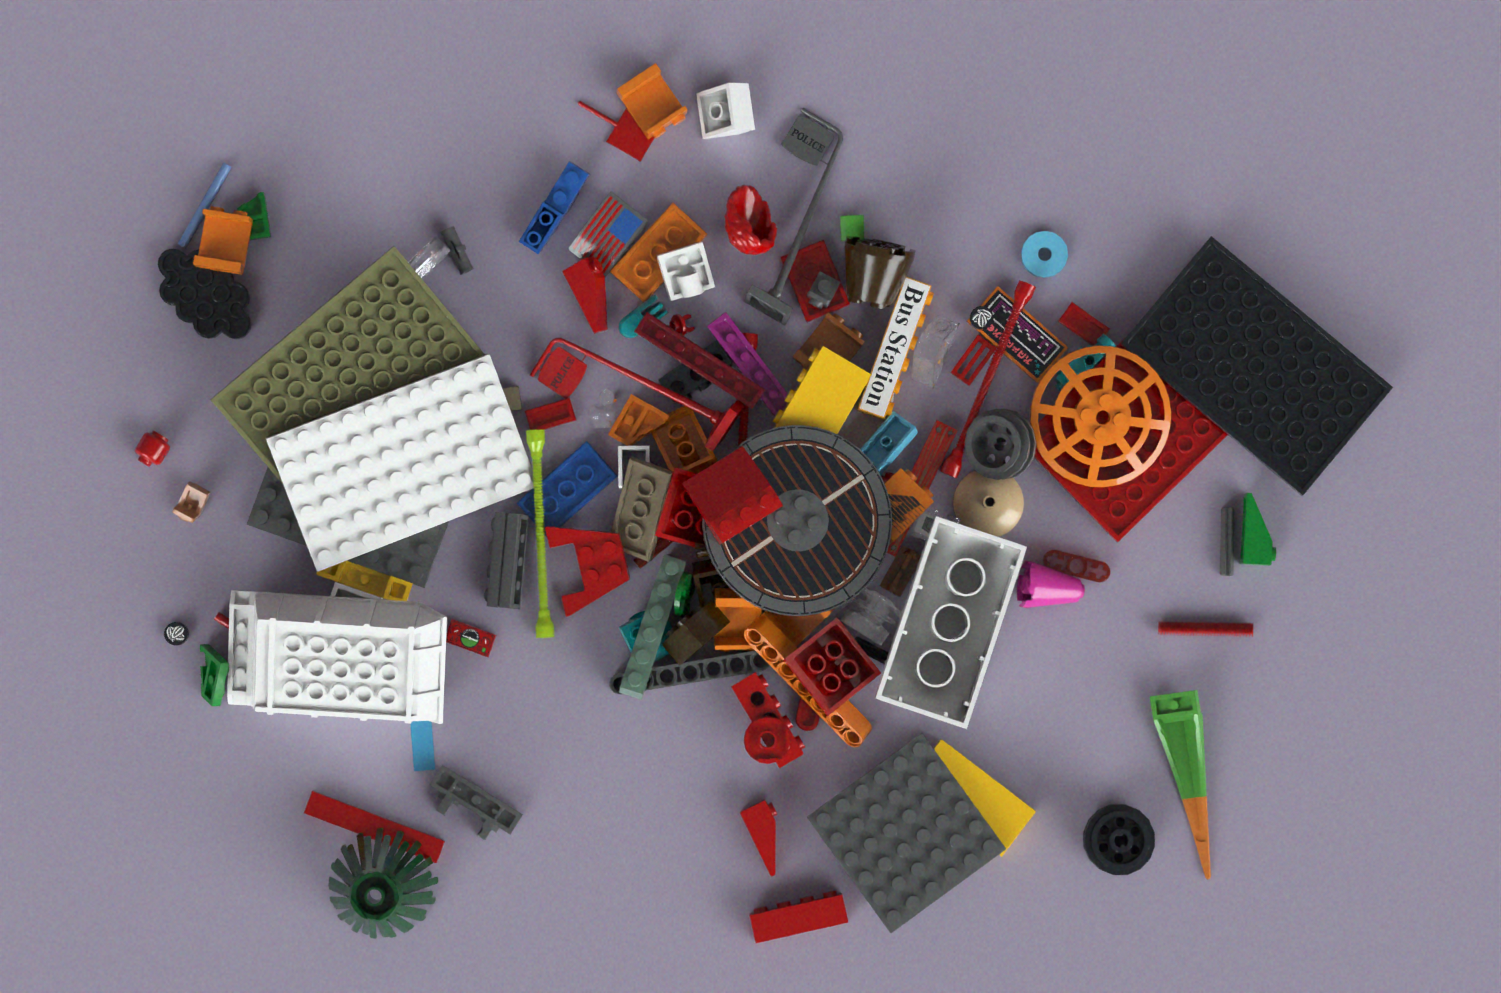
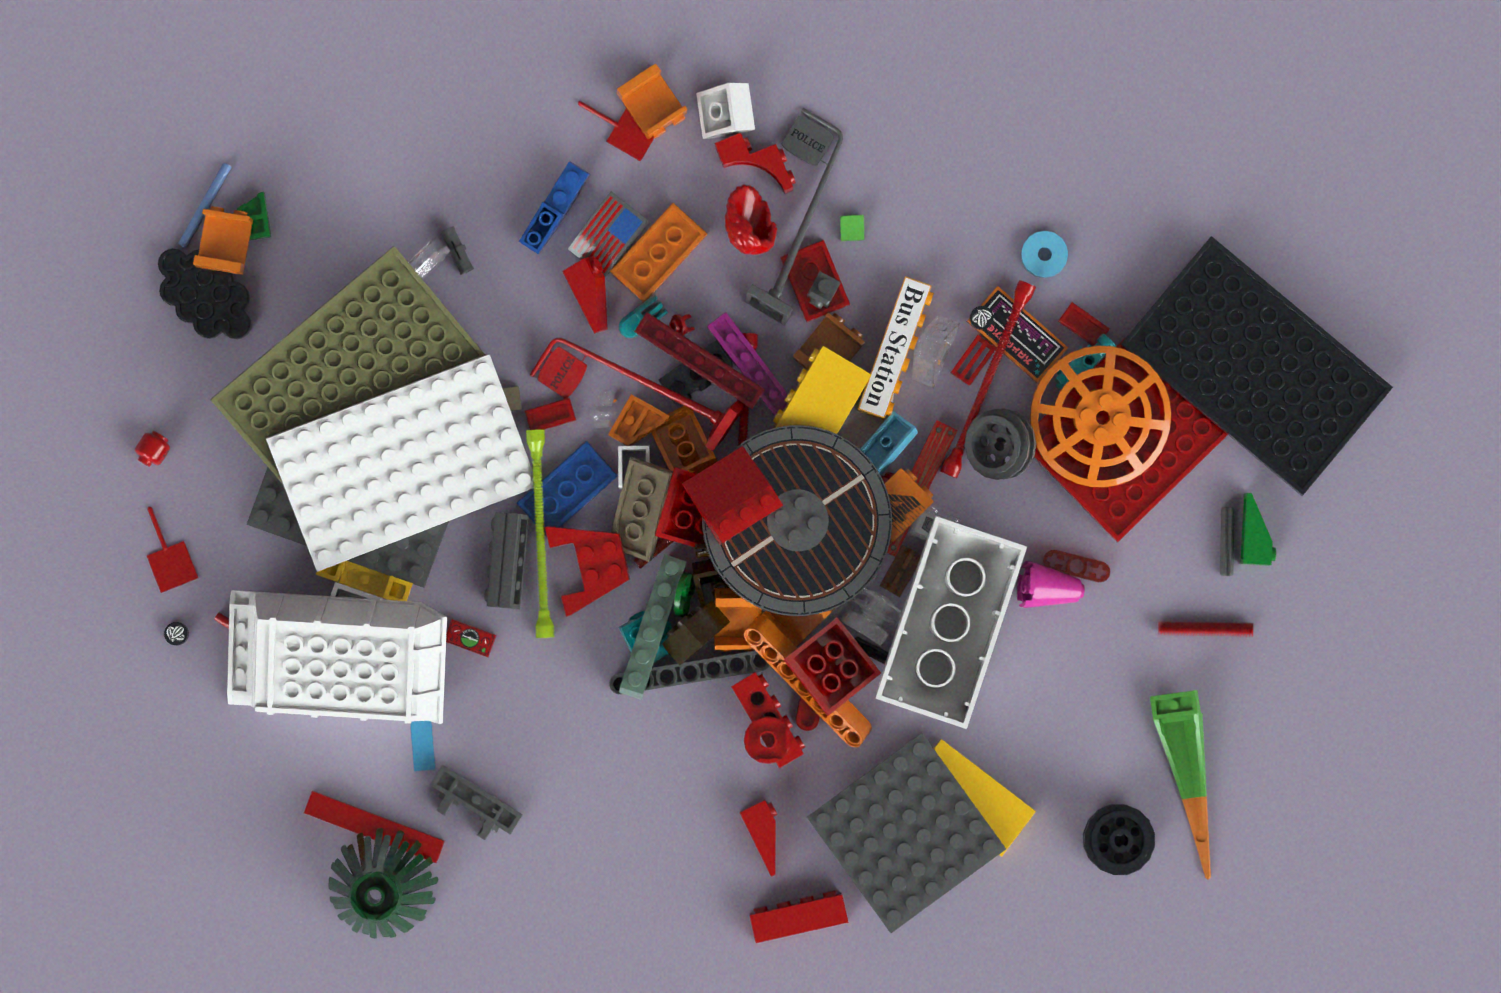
nougat bracket [172,481,210,523] -> none
green wing [200,644,229,706] -> none
white plate [656,241,715,301] -> none
dark brown cone [844,236,916,309] -> none
tan dish [953,471,1024,537] -> none
none -> red piece [147,507,198,593]
none -> red arch [715,133,796,194]

